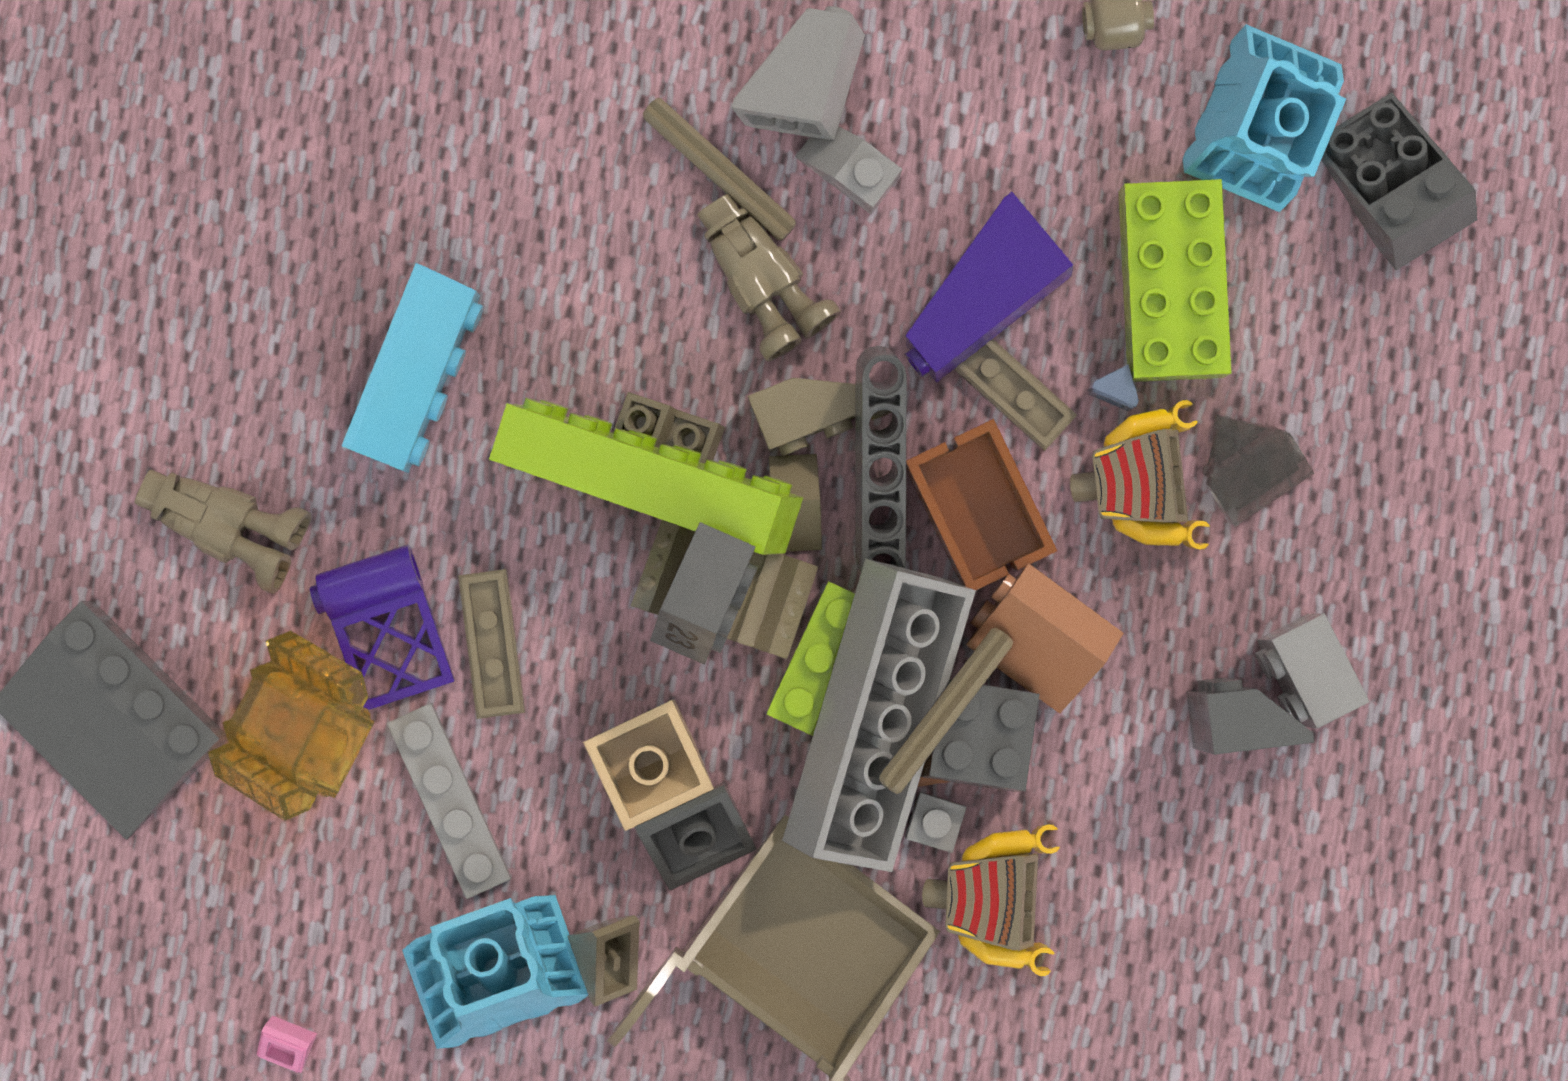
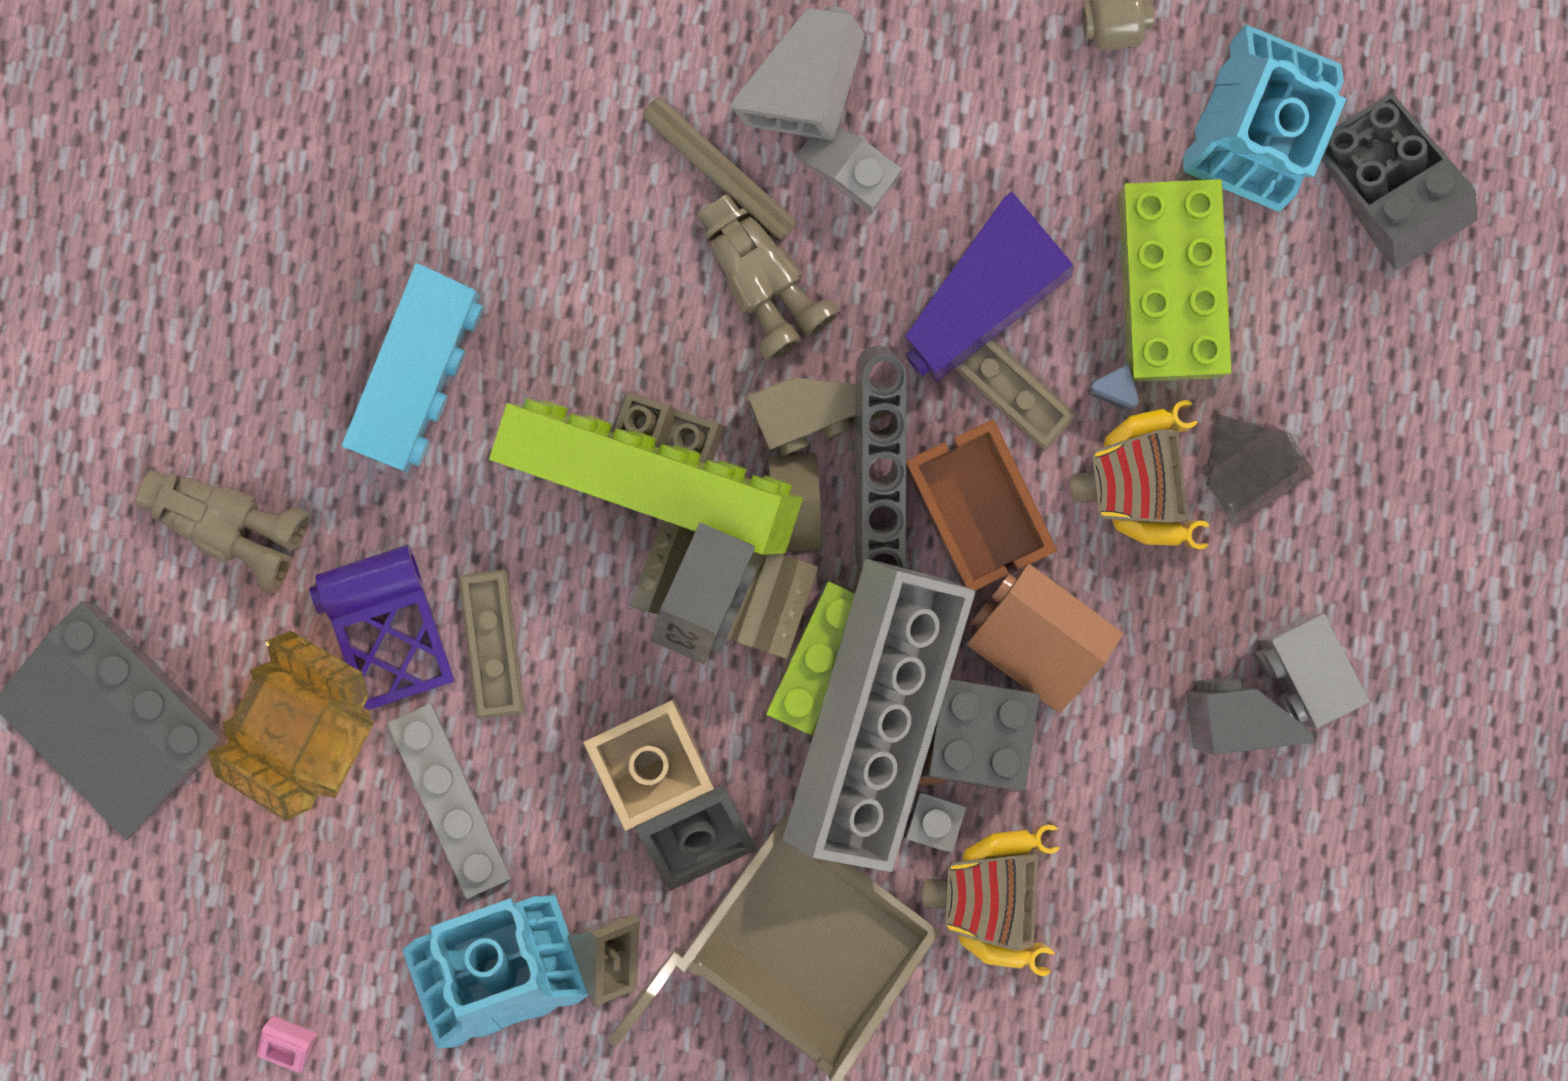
dark tan axle [879,628,1013,794] -> none

